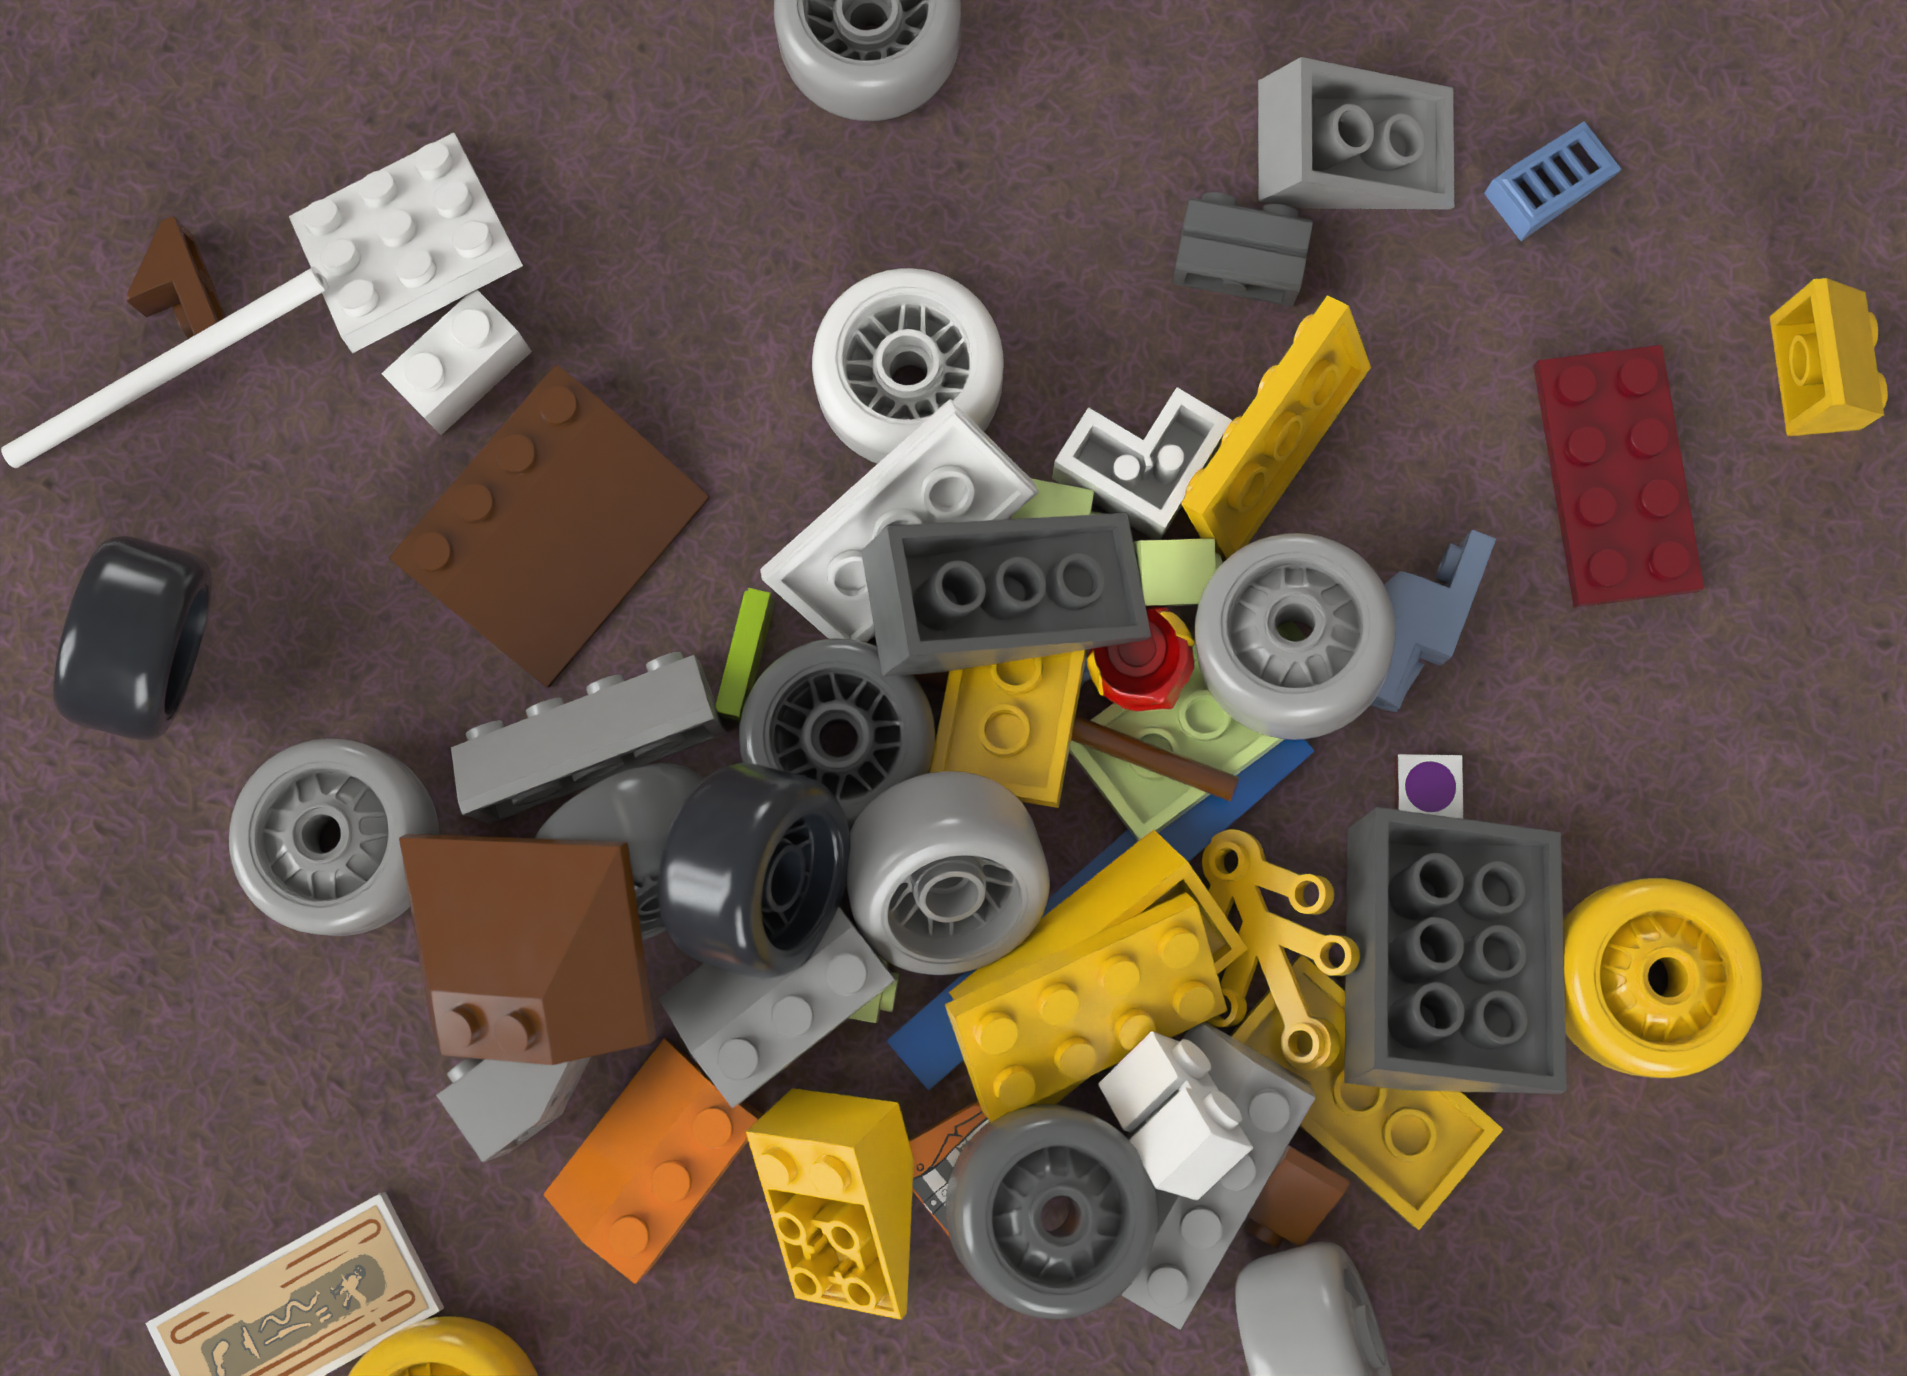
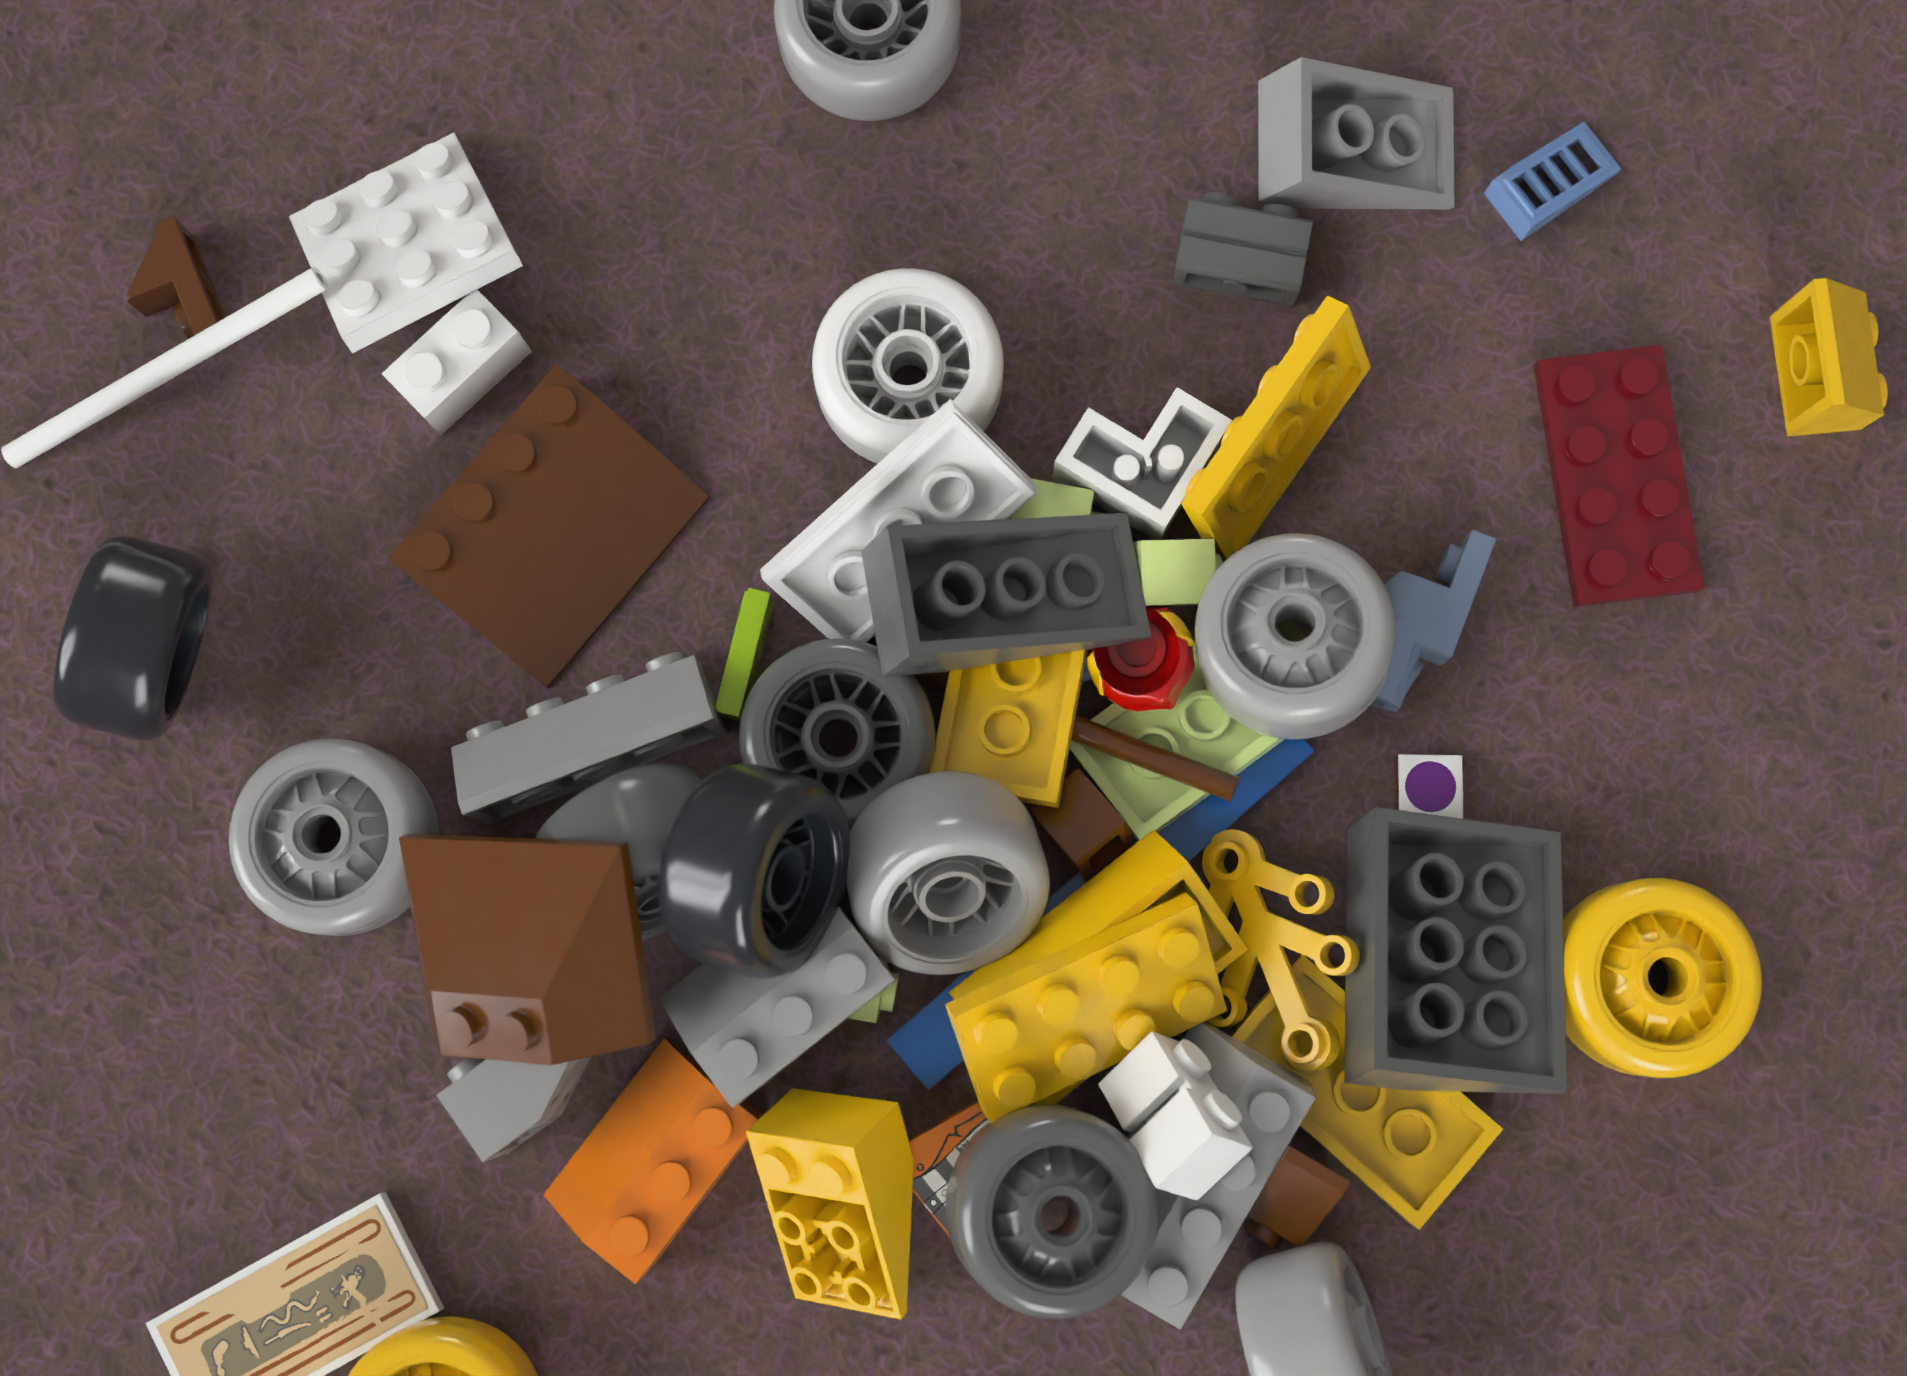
none -> reddish brown brick [1028,768,1137,883]

